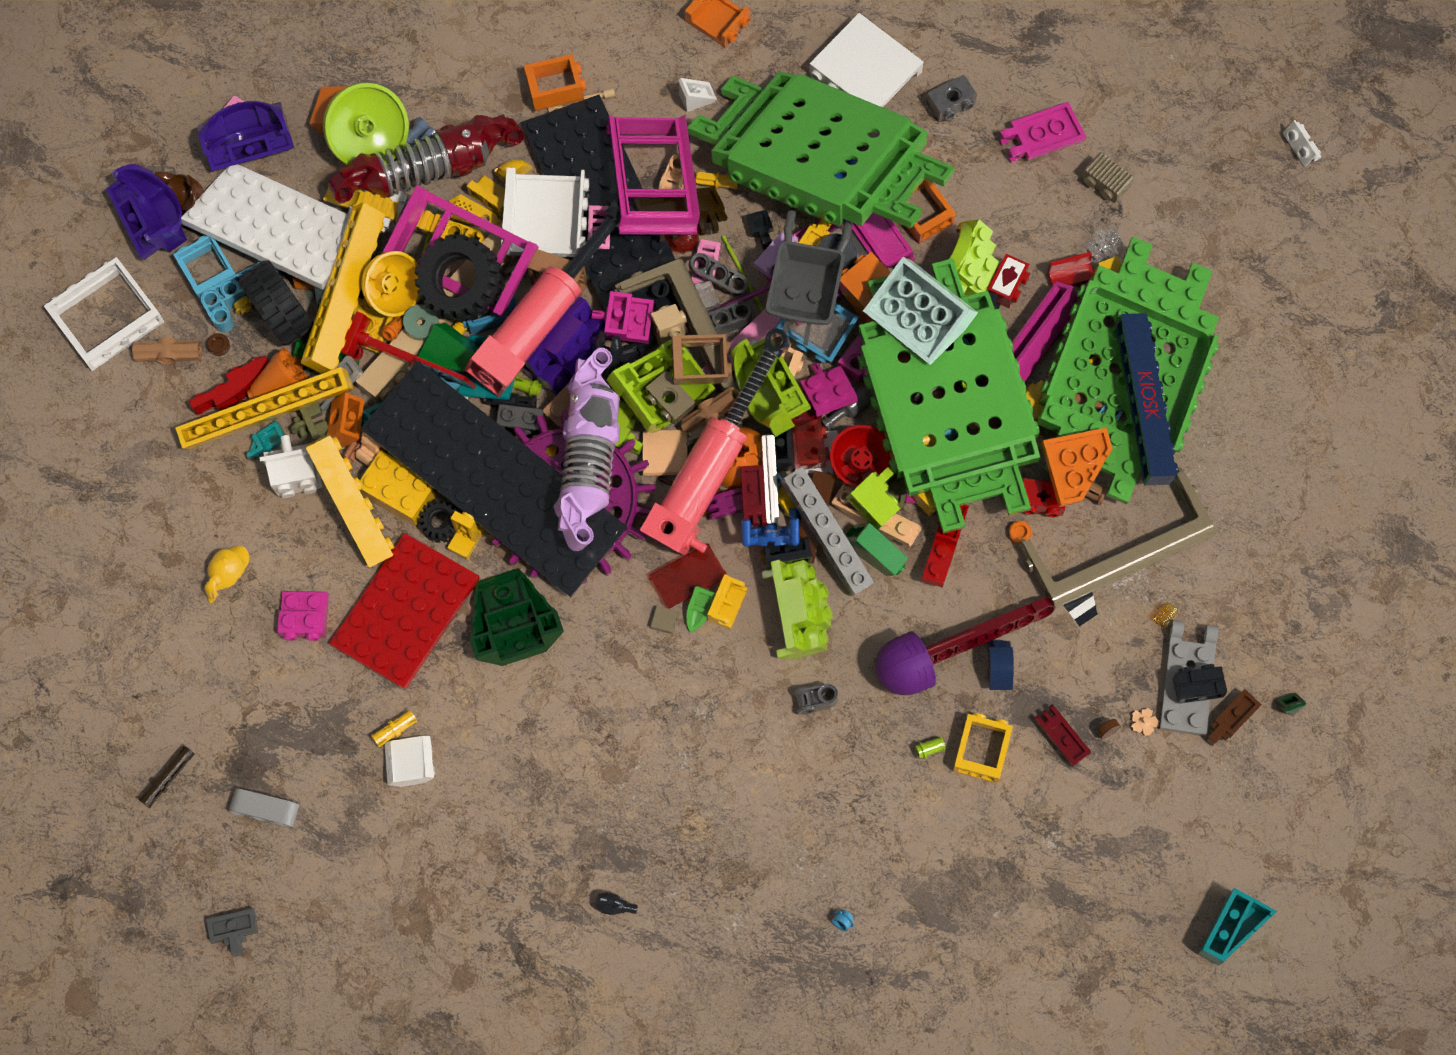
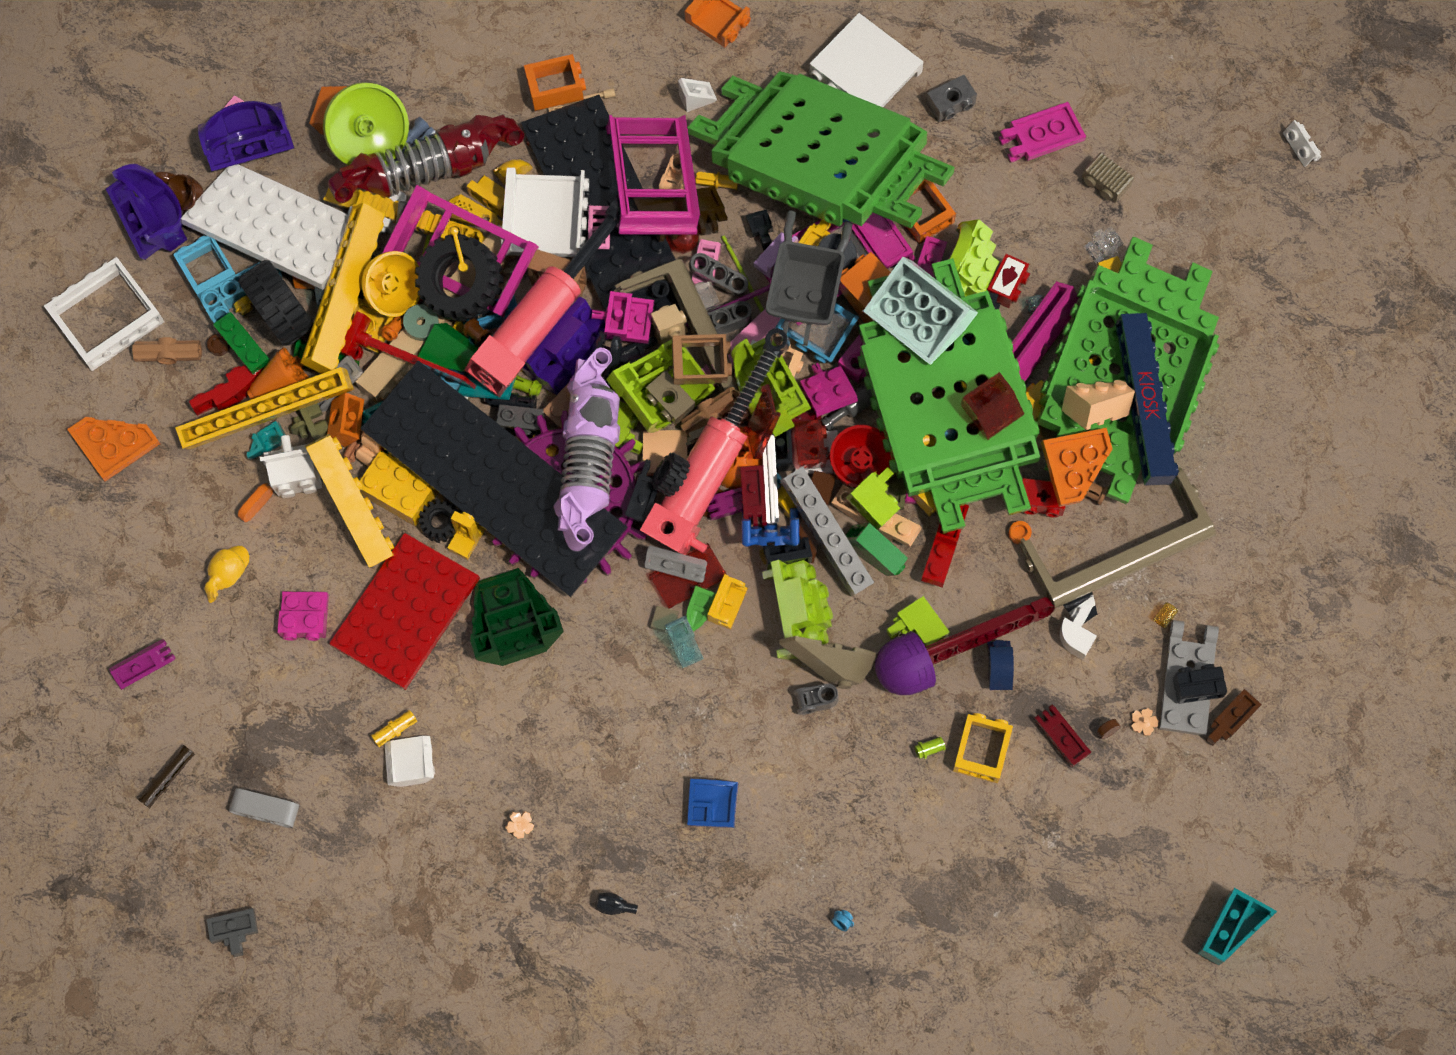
red panel [1047,252,1094,287] -> none
dark green slope [1275,693,1306,716] -> none
none -> orange plate [67,417,160,481]
none -> magenta hinge [109,639,176,690]
none -> green plate [213,312,270,374]
none -> orange tile [238,483,274,522]
none -> yellow hinge [450,227,468,272]
none -> reddish brown bush [462,318,491,347]
none -> light nougat plant [505,811,534,839]
none -> black hinge [624,459,660,524]
none -> light grey hinge [644,545,707,582]
none -> black tyre [652,452,690,497]
none -> clear light blue brick [664,616,704,669]
none -> blue plate [687,779,739,828]
none -> clear red door [742,384,781,459]
none -> dark tan wedge [779,636,878,689]
none -> lime hinge [886,596,950,647]
none -> dark pink plate [917,236,947,278]
none -> clear red slope [961,372,1024,440]
none -> clear light blue bush [1025,295,1044,314]
none -> white brick [1060,603,1097,660]
none -> light nougat wedge [1062,380,1135,430]

